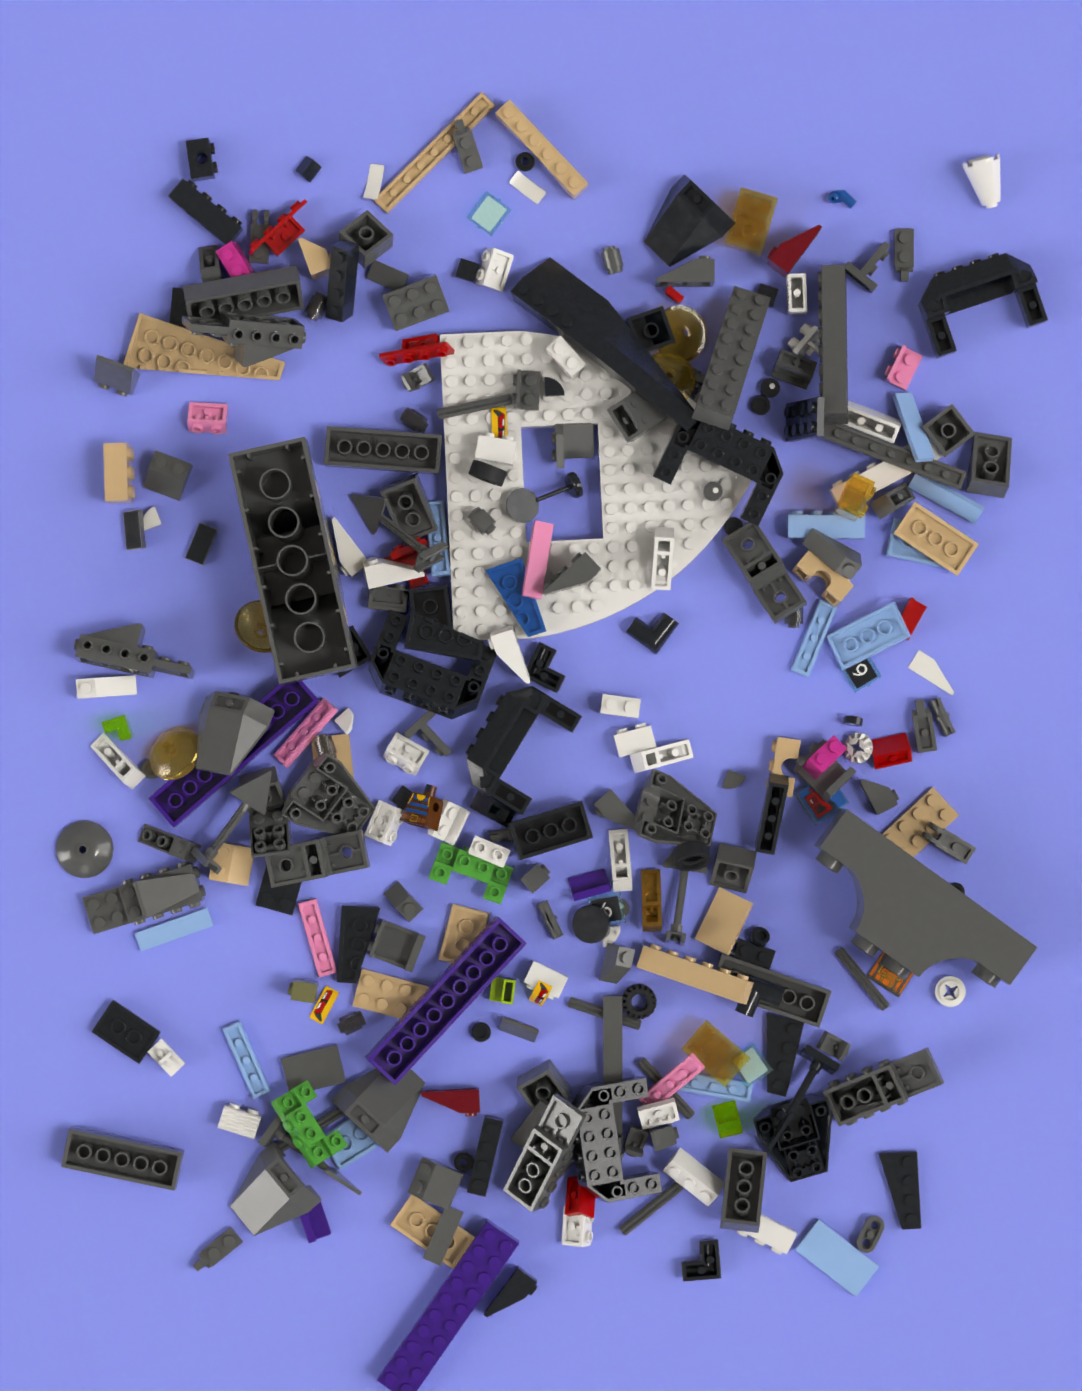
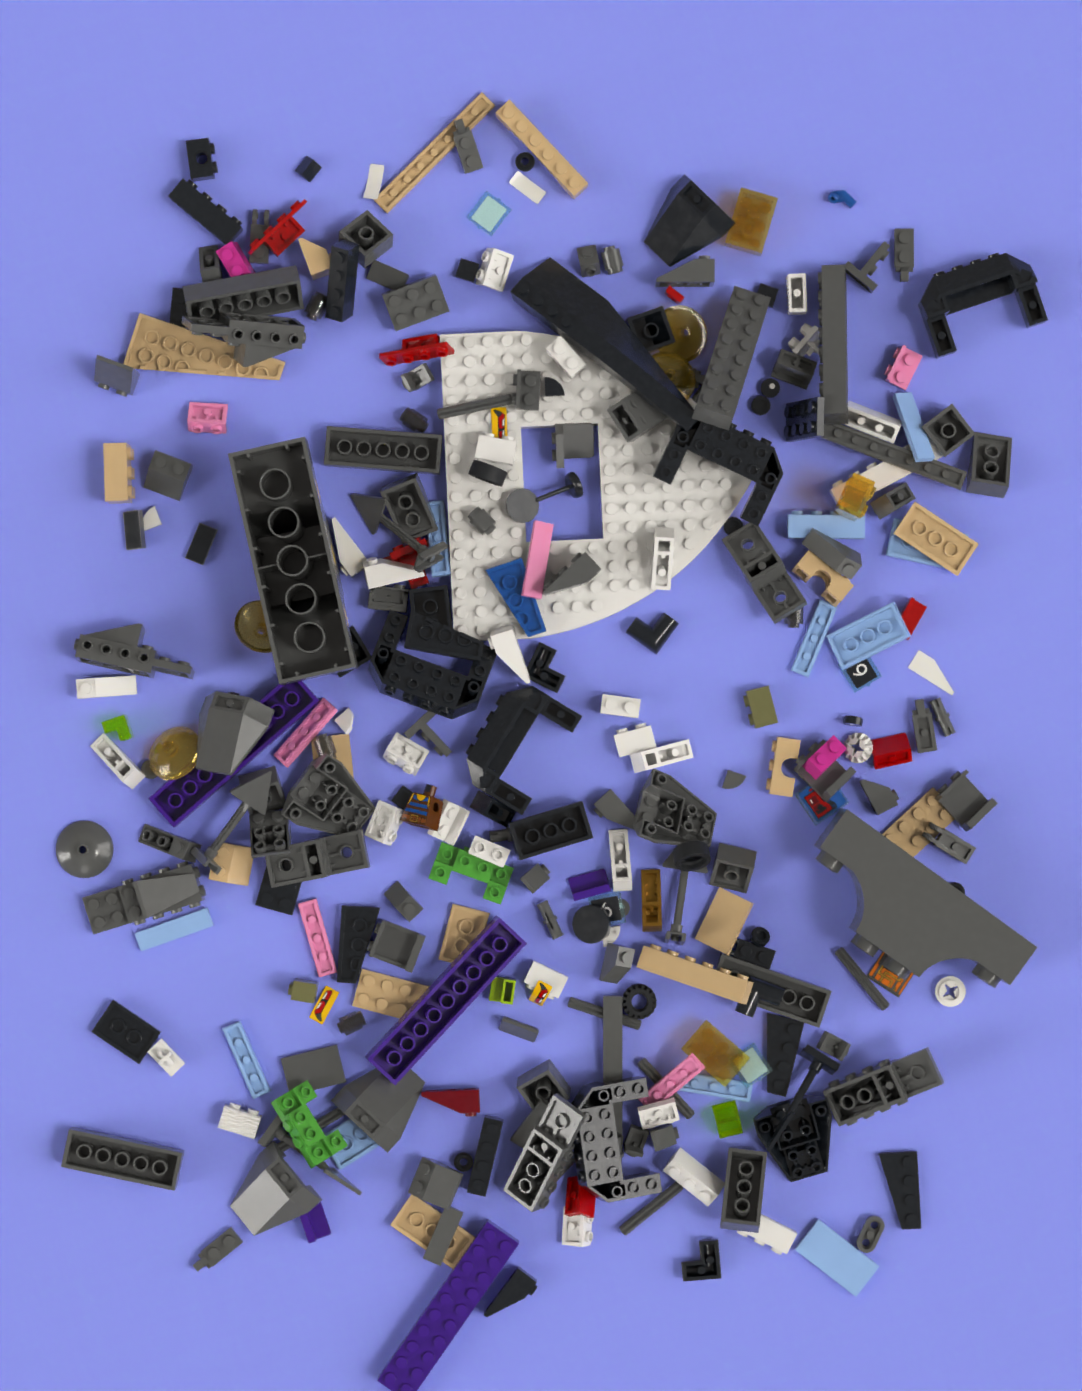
black tile [472,1022,491,1042] -> none
dark grey tile [703,482,723,501] -> none
black brick [755,773,789,855] -> none
dark red slope [767,225,822,278] -> none
light blue tile [908,474,985,524] -> none
white cone [962,153,1001,208] -> none
none -> dark grey bracket [577,245,601,277]
none -> olive brick [743,685,778,728]
none -> dark grey panel [935,770,998,831]

